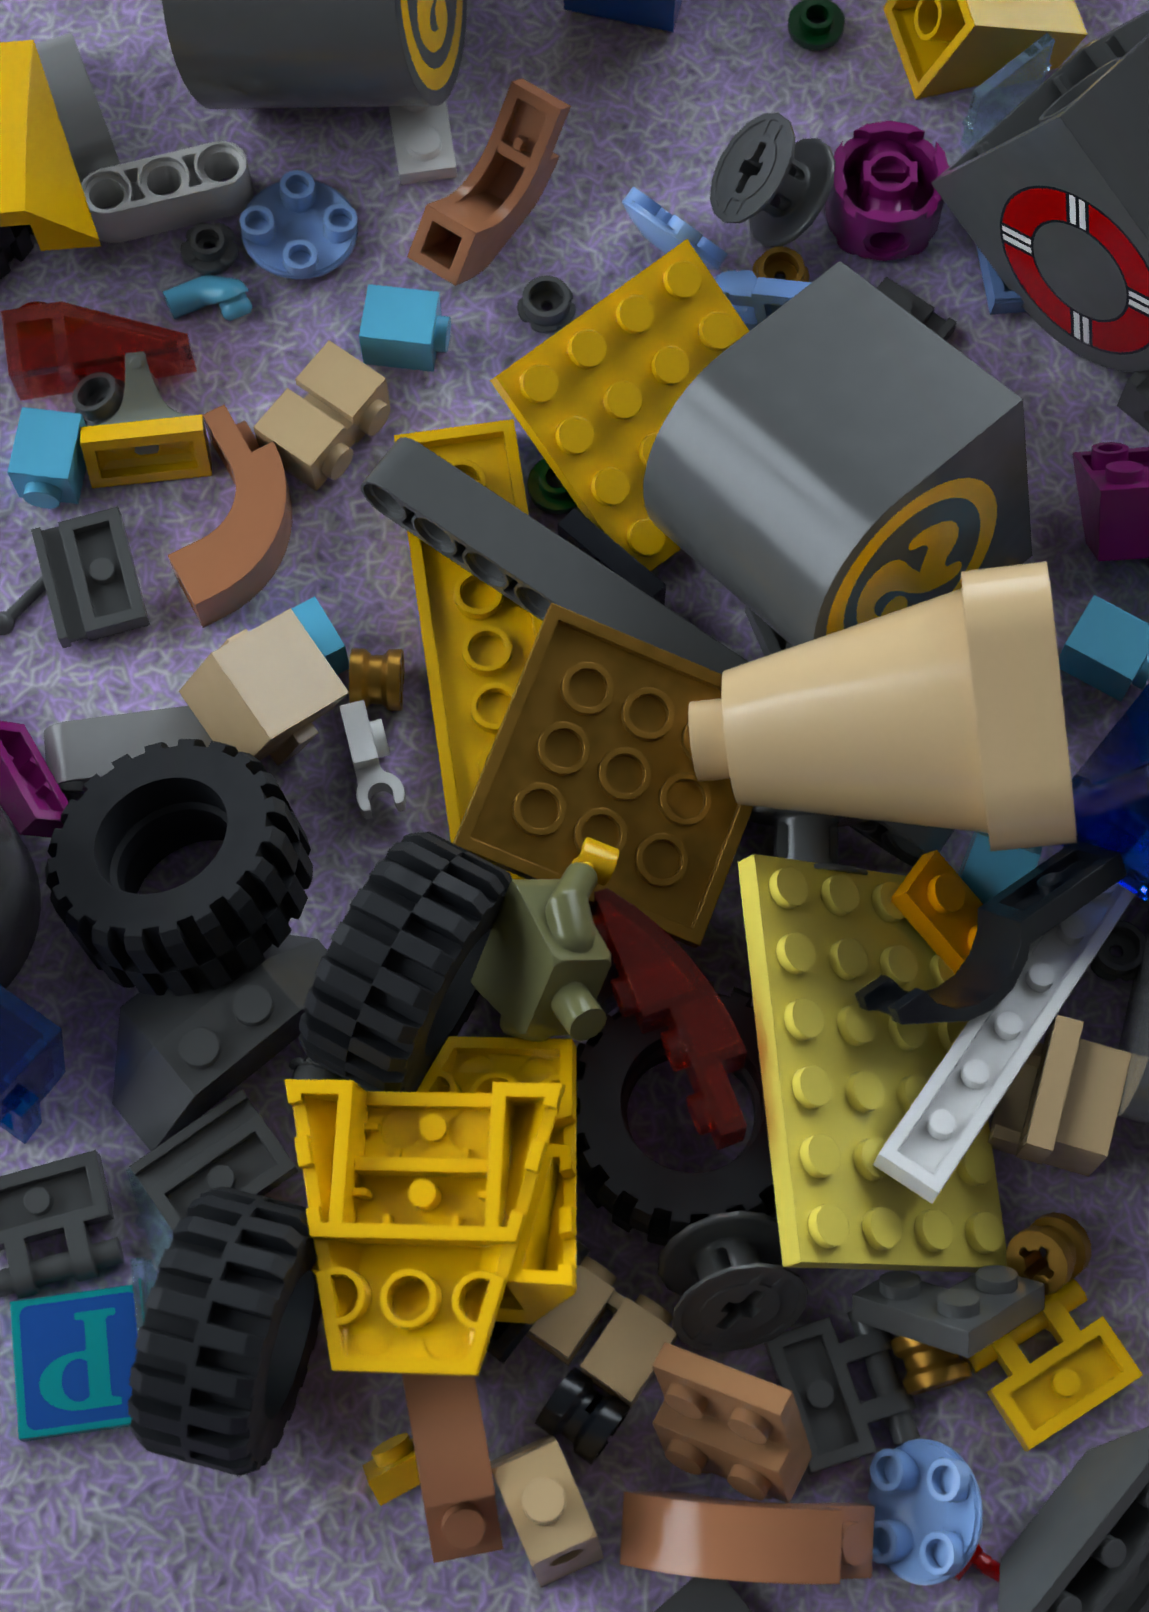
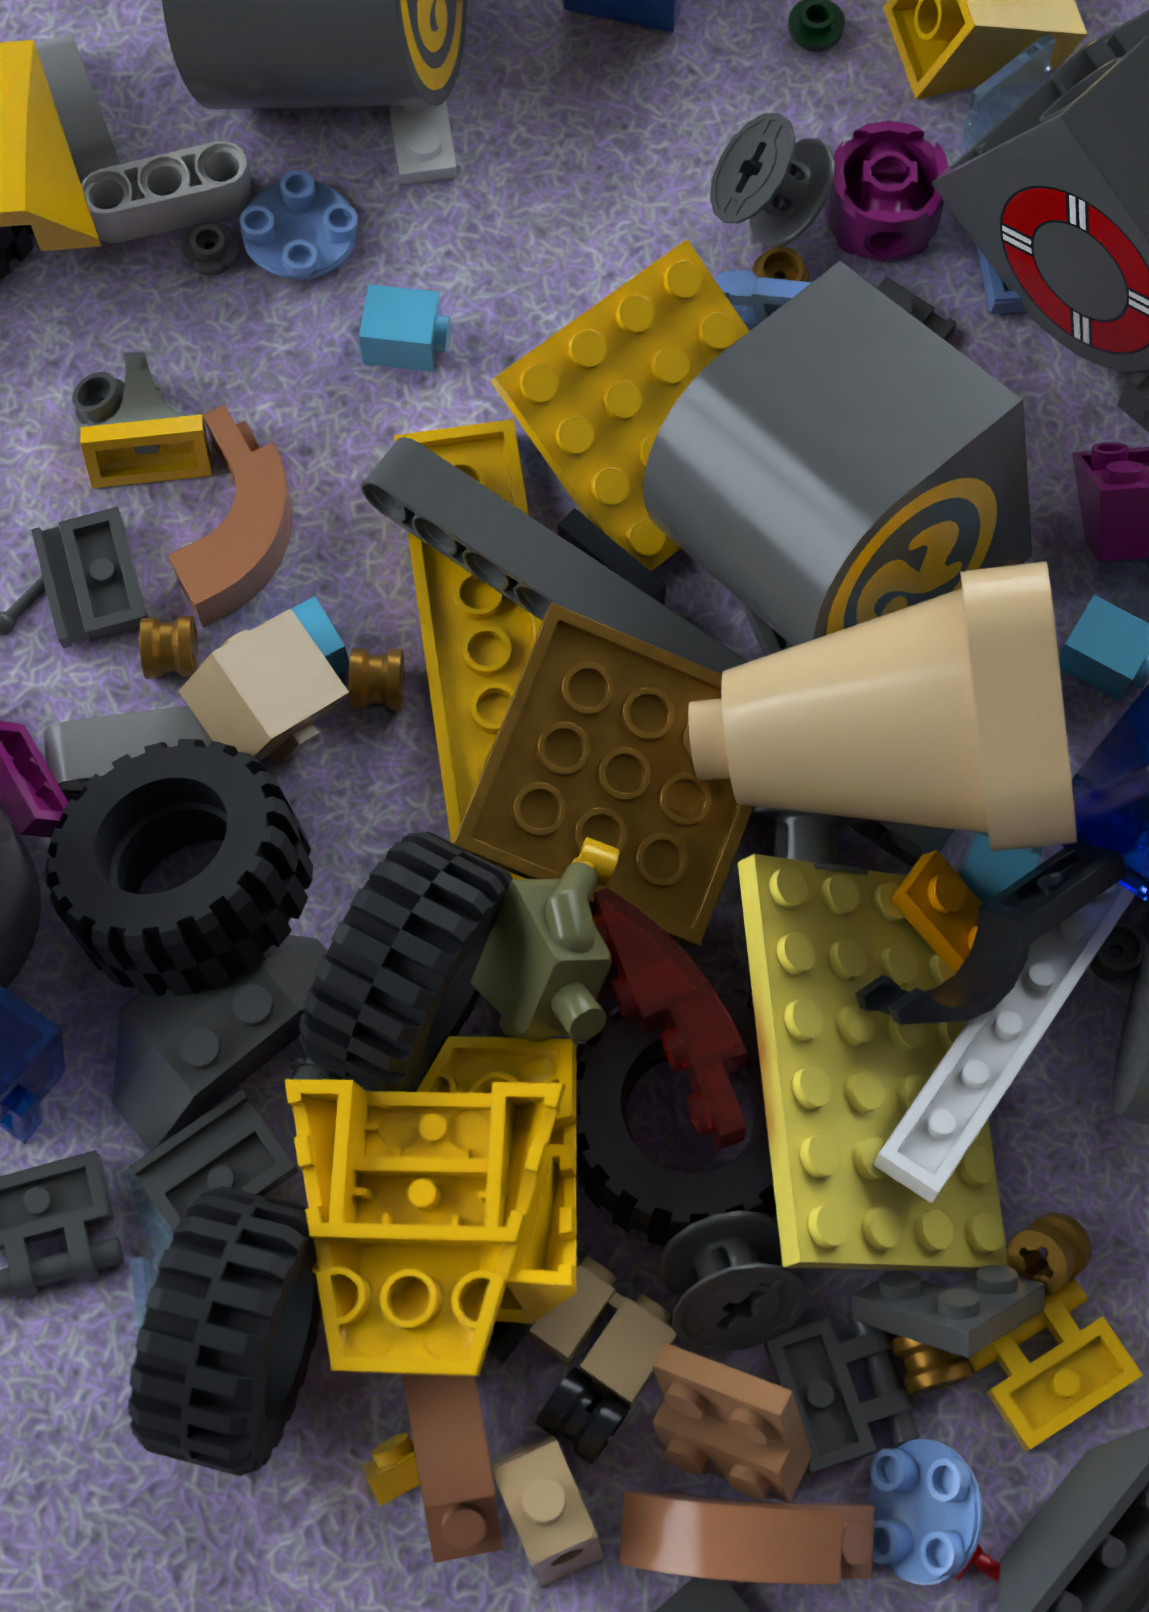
clear red slope [1,301,197,401] -> none
medium azure brick [7,407,87,509] -> none
tile [10,1283,149,1442] -> none
medium azure arm [163,275,252,321] -> none
tan piece [253,340,391,491] -> none
white plate [339,700,406,819] -> none
nougat arch [407,78,571,286] -> none
dark grey plate [517,275,576,333] -> none
dark green plate [527,459,578,514] -> none
light blue dish [621,187,728,270] -> none
tan plate [988,1015,1132,1177] -> none
none -> pearl gold wheel [139,615,198,679]

